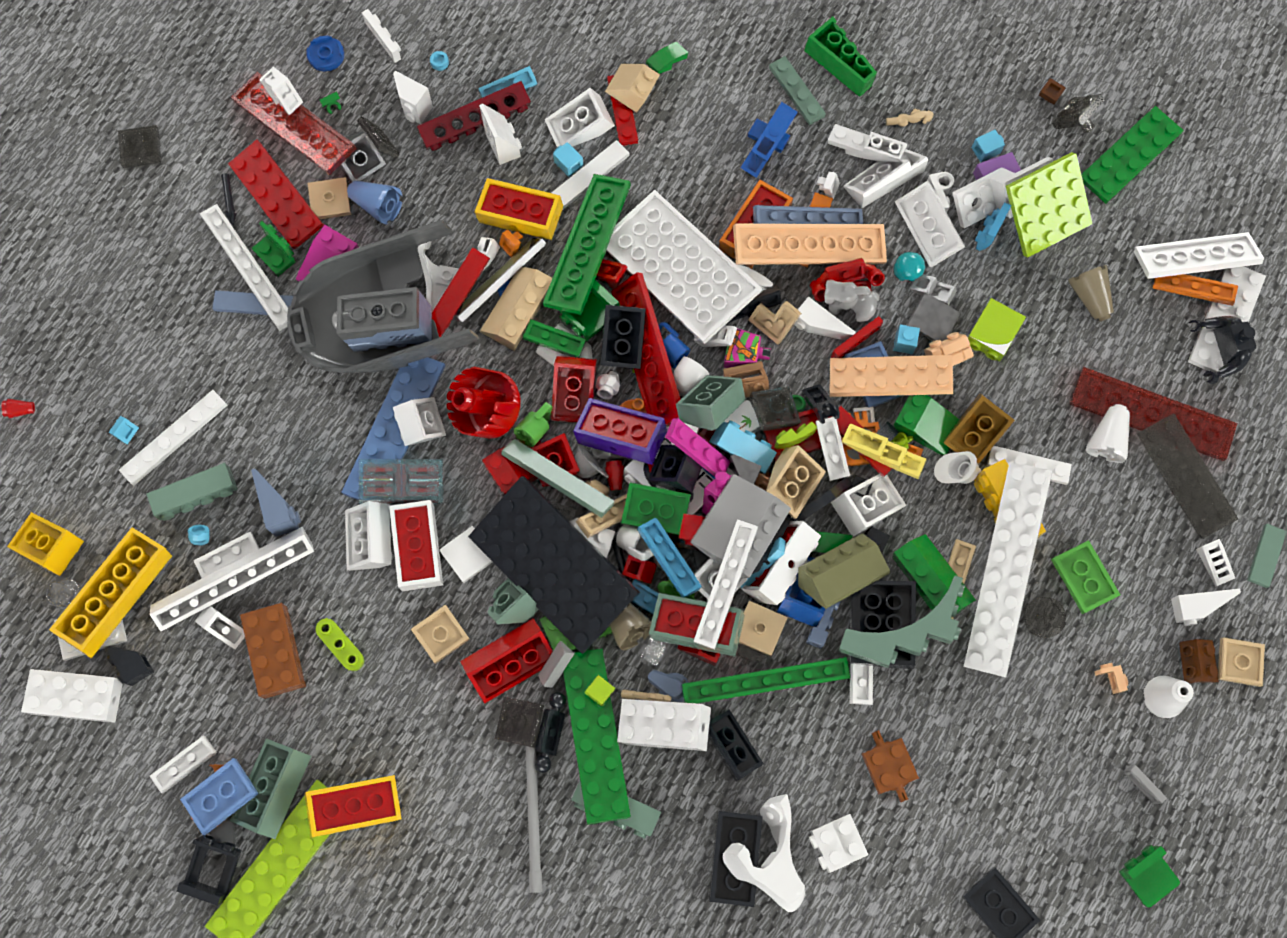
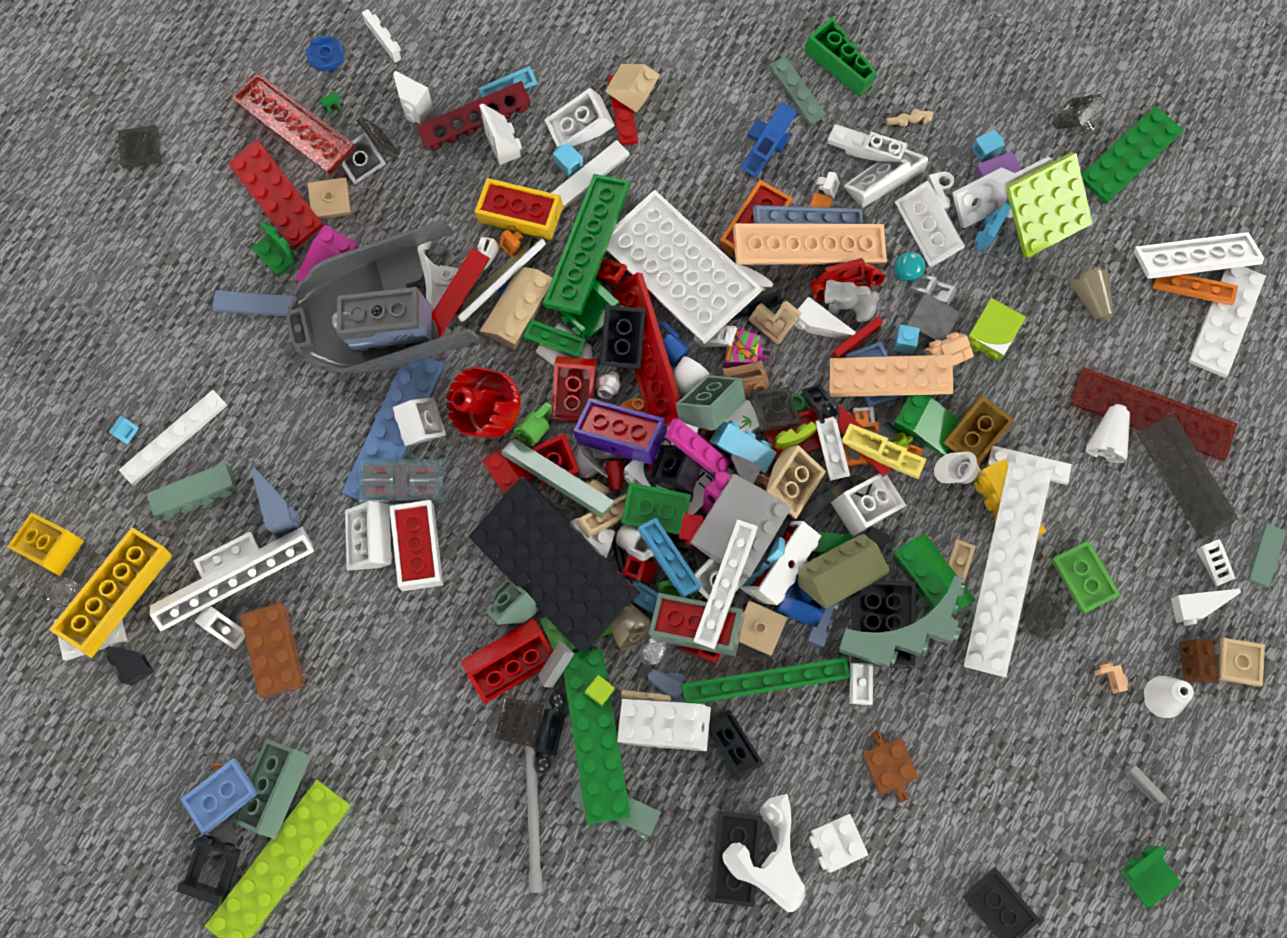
red cone [1,399,35,419] -> none
white brick [21,669,123,723] -> none
white tile [150,735,217,794] -> none
medium azure tile [188,525,210,546] -> none
white tile [200,204,288,331] -> none
black piece [221,173,237,226] -> none
white hinge [259,67,303,115] -> none
red brick [305,775,401,838] -> none
lime plate [316,618,364,671] -> none
medium blue cone [347,181,402,224] -> none
tan plate [411,605,470,664] -> none
medium azure tile [430,51,449,71] -> none
white tile [439,526,492,583] -> none
green slope [646,42,689,74] -> none
reddish brown plate [1039,78,1066,105] -> none
black torso [1189,316,1256,384] -> none

